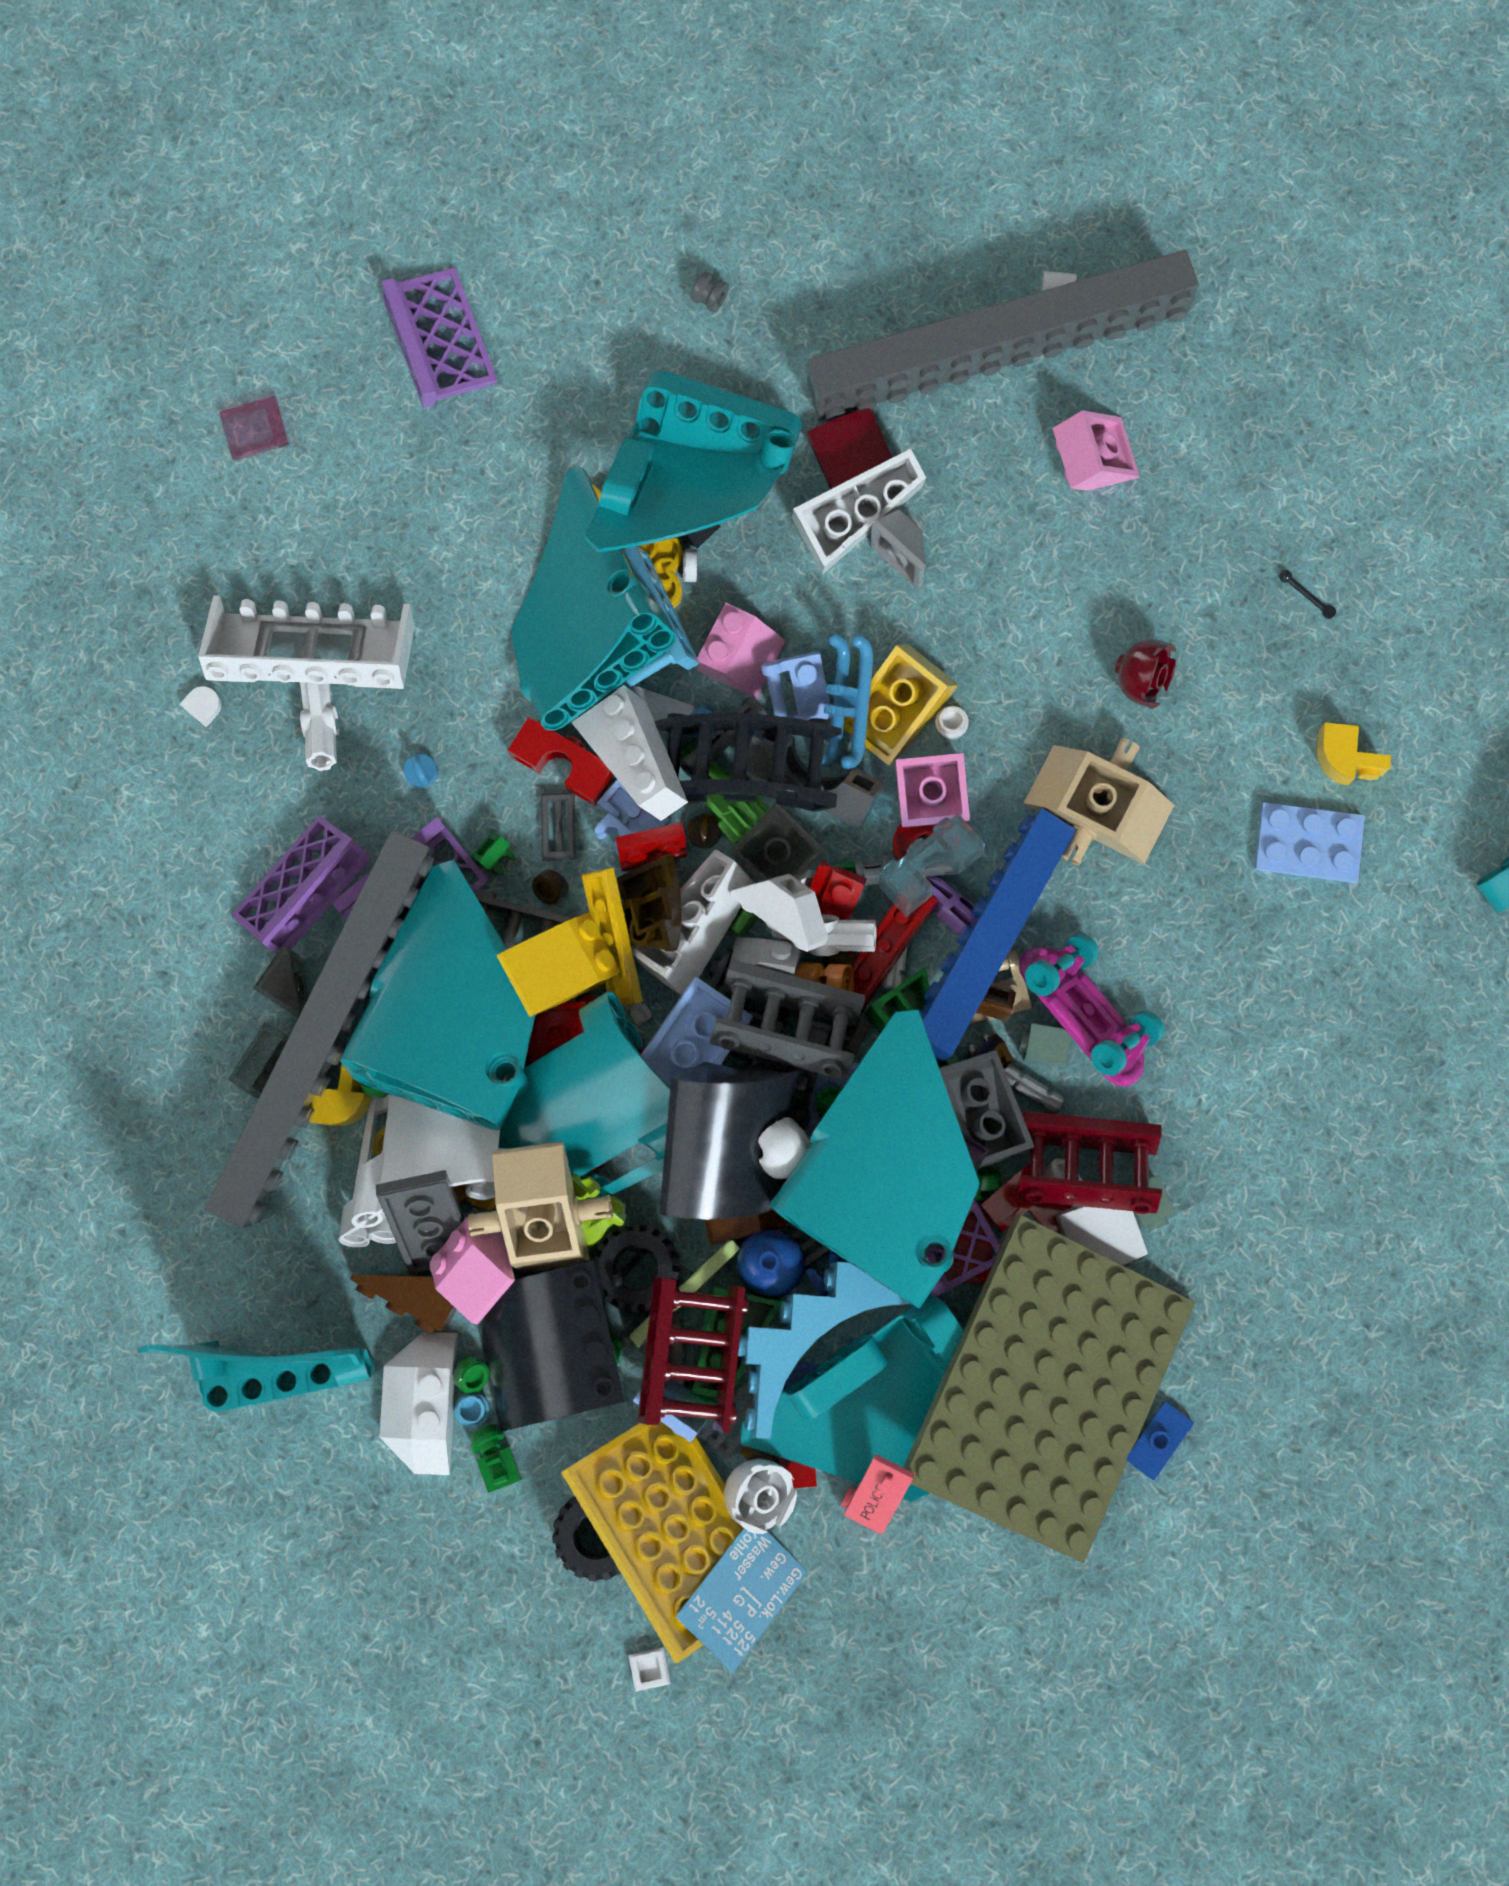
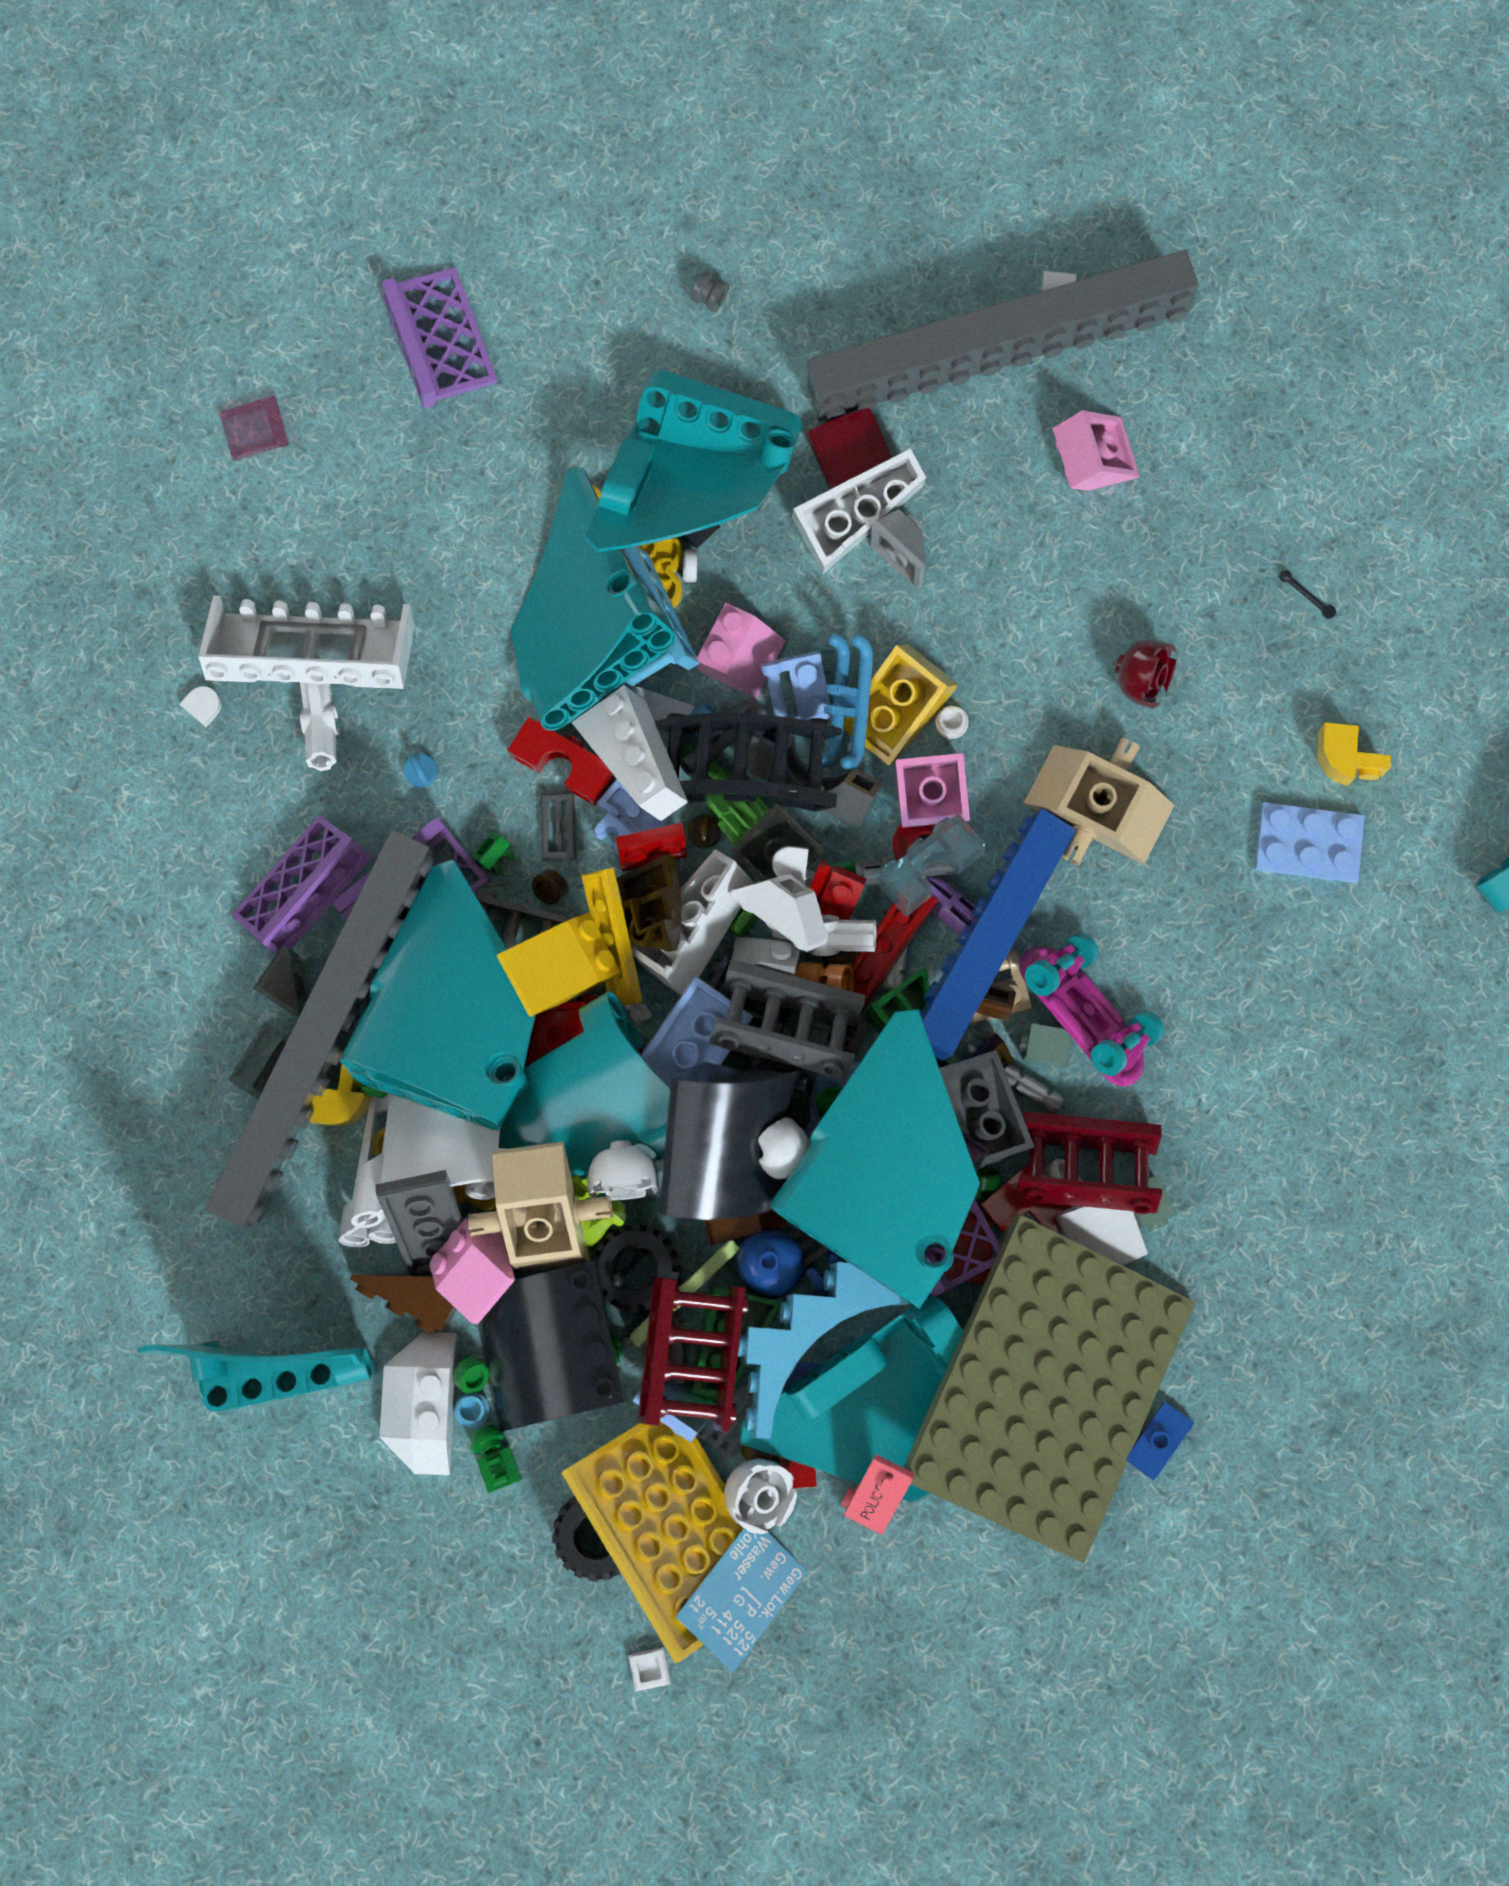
none -> white cylinder [587,1141,659,1200]
none -> white tile [772,846,808,883]

